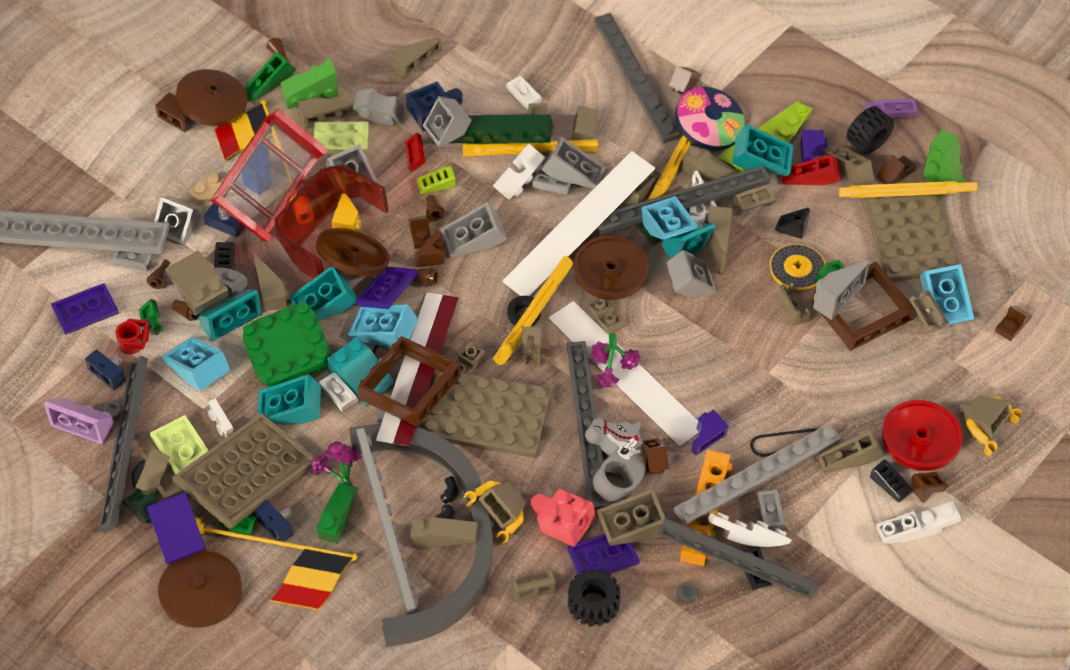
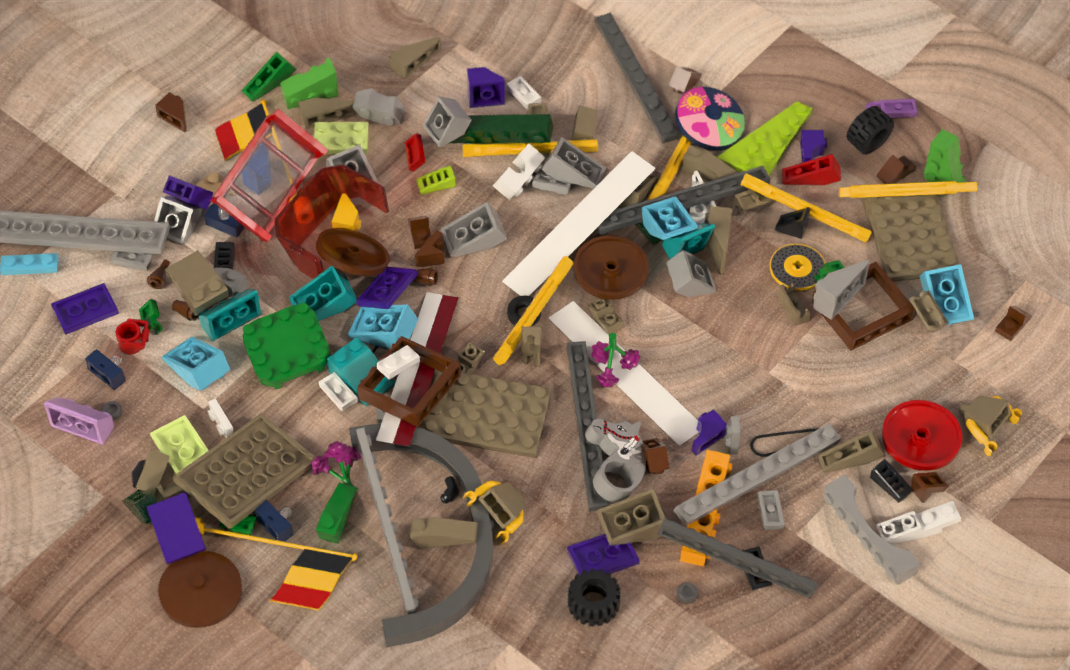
dark grey plate [98,356,148,533] -> none
reddish brown dish [175,69,248,126] -> none
dark tan slope [254,256,290,312] -> none
teal slope [258,374,321,424] -> none
reddish brown cone [266,38,290,62] -> none
dark blue brick [406,81,463,132] -> none
reddish brown cone [426,195,444,221] -> none
black arm [435,504,455,519] -> none
dark tan hinge [510,567,556,602] -> none
coral brick [531,488,596,547] -> none
white slope [708,512,791,547] -> none
teal slope [732,124,794,176] -> none
dark tan slope [826,145,874,185] -> none
none -> medium azure plate [0,253,59,275]
none -> dark purple slope [163,175,214,209]
none -> white plate [377,345,420,379]
none -> dark purple slope [467,67,505,108]
none -> light grey plate [725,416,741,455]
none -> yellow piece [740,173,872,243]
none -> light grey arch [823,474,920,585]

